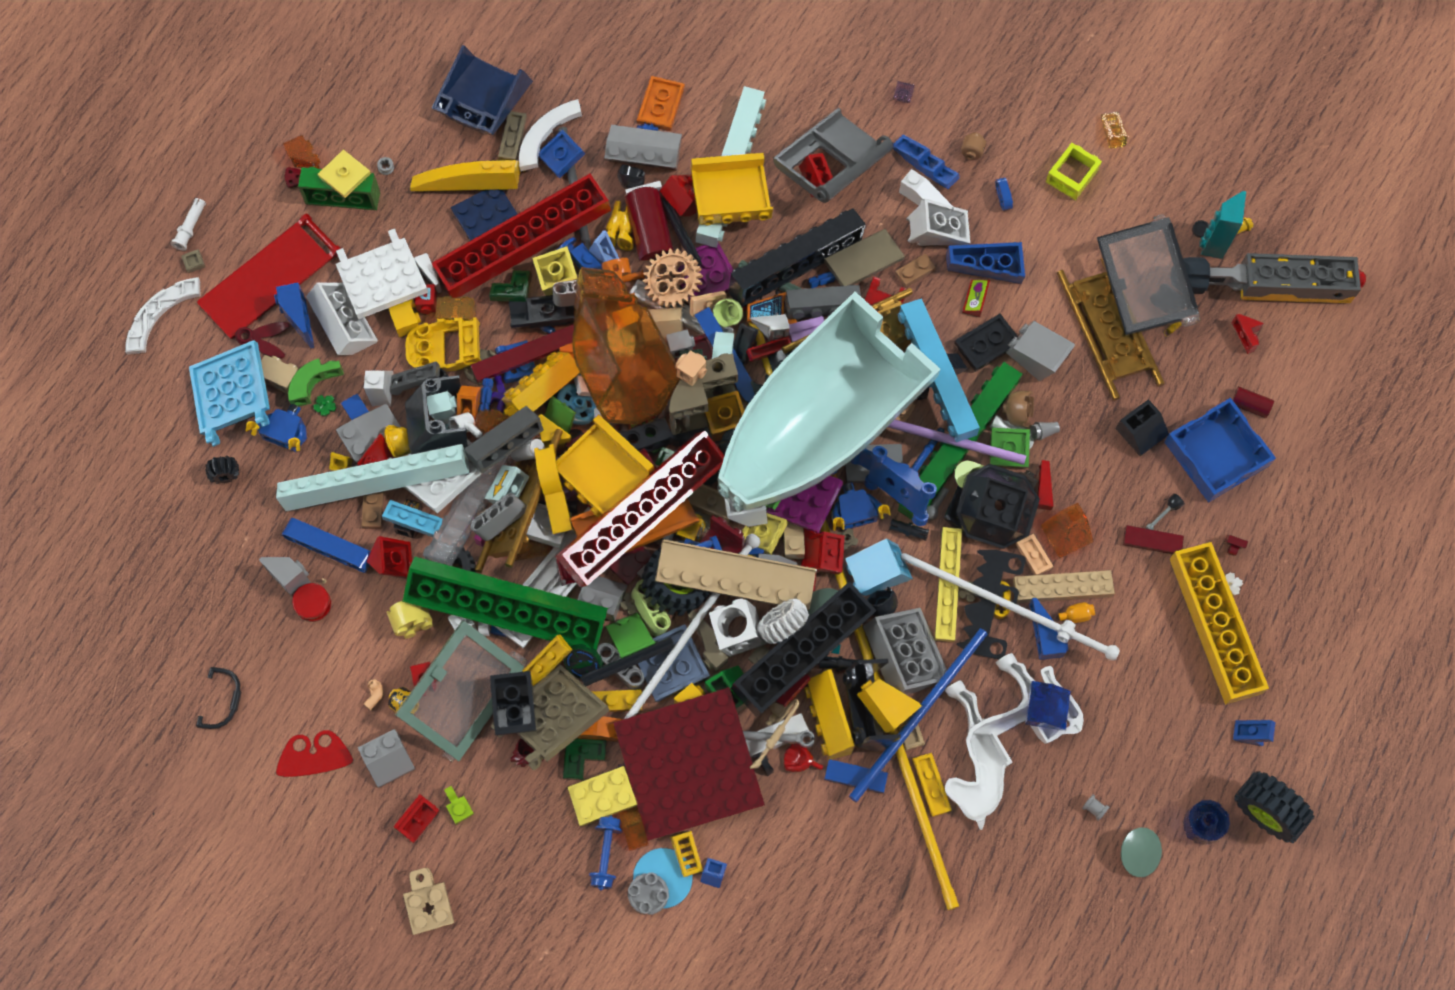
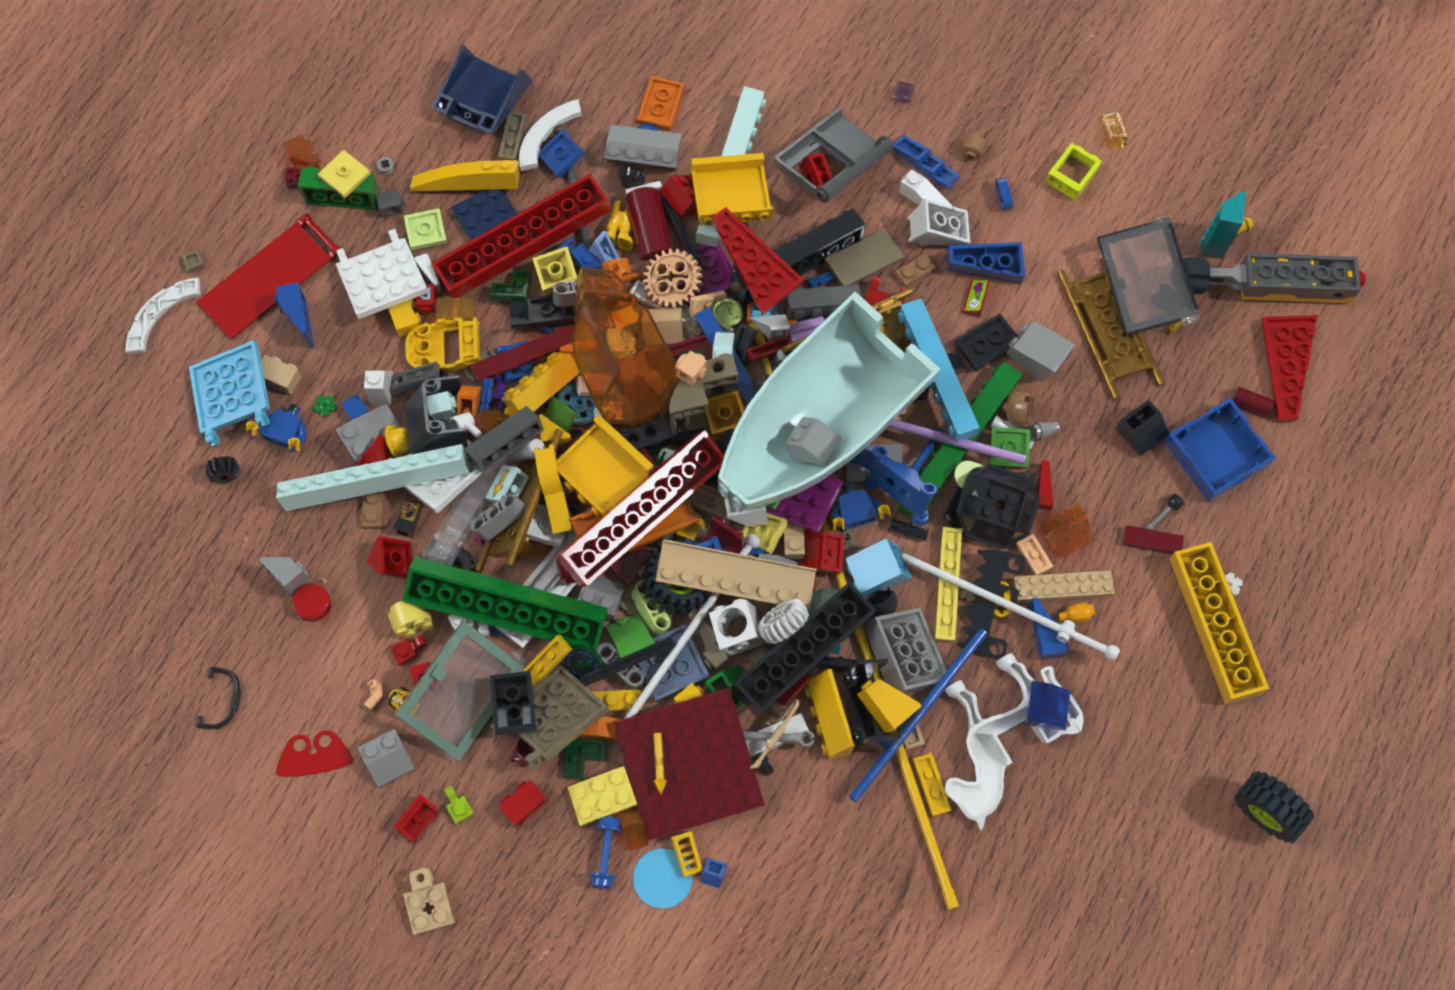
white pin [170,198,206,251] -> none
dark red plant [235,322,290,359] -> none
blue beam [281,518,371,573] -> none
bright green arch [288,359,344,407] -> none
white slope [306,283,378,355] -> none
yellow slope [329,452,353,471] -> none
medium azure plate [382,500,445,539] -> none
light grey dish [628,872,669,915] -> none
light grey brick [666,330,695,359] -> none
red piece [784,743,823,772] -> none
blue tile [824,759,888,794] -> none
light grey bar [926,487,949,521] -> none
light grey bush [1082,794,1109,821] -> none
sand green shield [1121,827,1162,877] -> none
clear blue brick [1183,800,1230,845] -> none
black piece [1192,220,1209,238] -> none
dark red tile [1224,535,1248,556] -> none
red slope [1231,314,1264,354] -> none
blue slope [1233,720,1276,746] -> none
none -> dark grey brick [376,189,405,218]
none -> red plate [390,635,427,666]
none -> yellowish green plate [404,208,447,251]
none -> red brick [499,780,547,828]
none -> yellow piece [653,733,667,794]
none -> dark tan plant [683,320,702,339]
none -> red wing [712,207,804,316]
none -> light grey slope [785,417,842,465]
none -> red wing [1261,315,1318,422]

